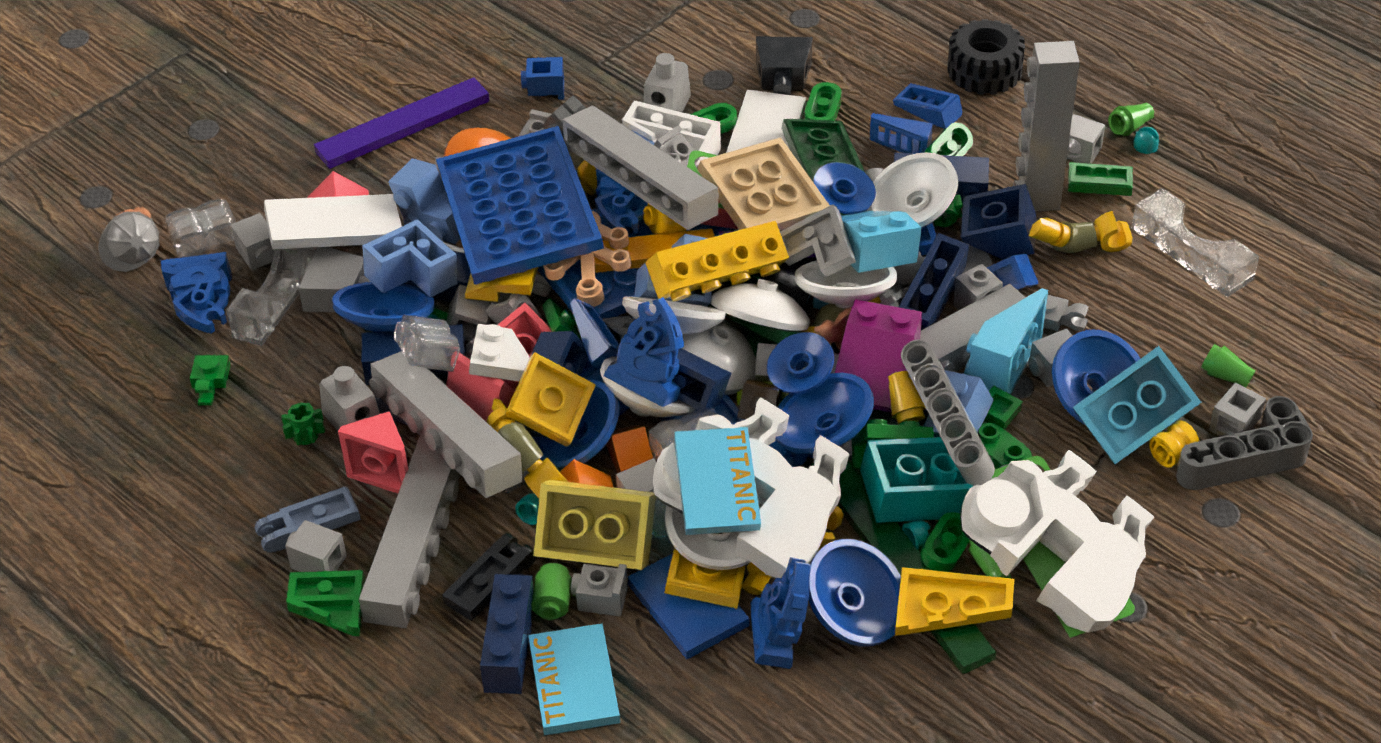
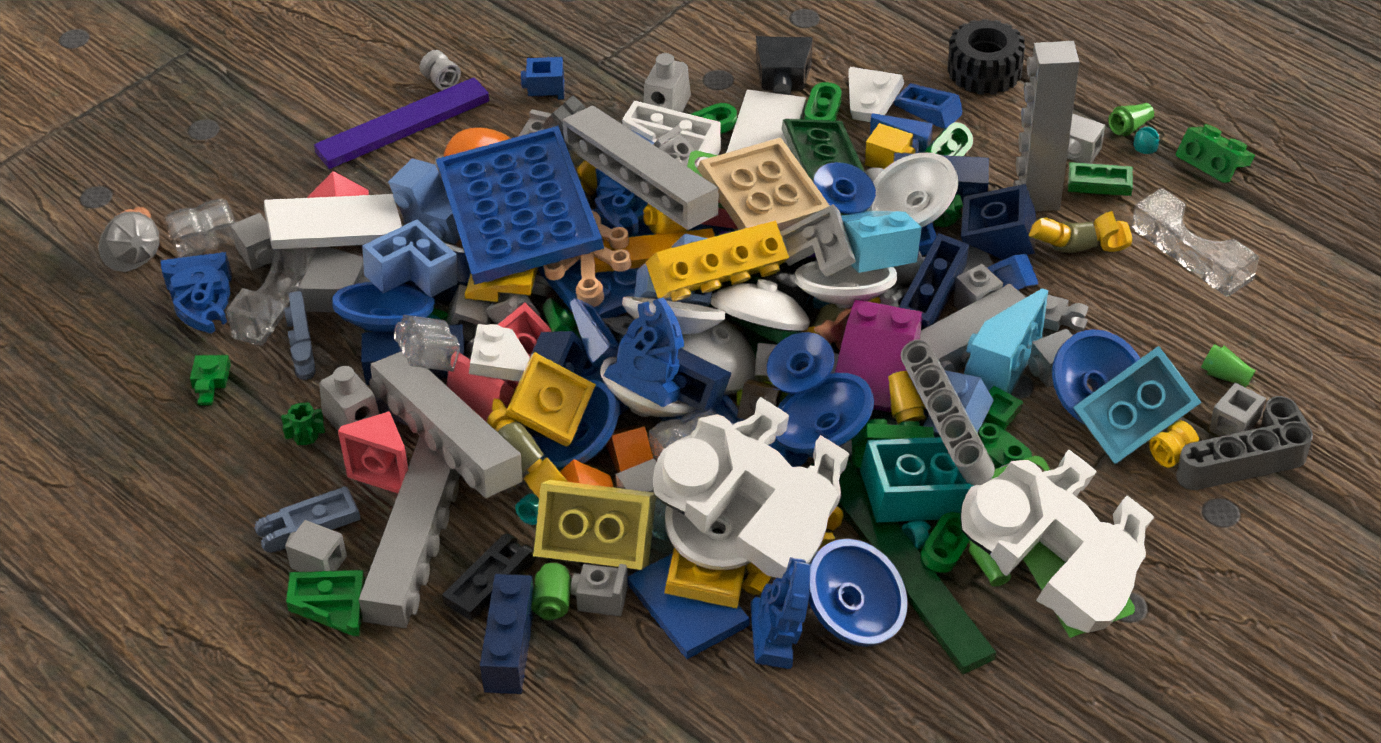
medium azure tile [528,623,620,735] -> none
medium azure tile [674,427,761,535] -> none
yellow wing [895,567,1014,636] -> none
none -> sand blue hinge [284,291,316,380]
none -> light grey wheel [419,50,461,90]
none -> white wing [849,67,904,122]
none -> yellow brick [865,123,915,169]
none -> green bracket [1176,124,1255,183]

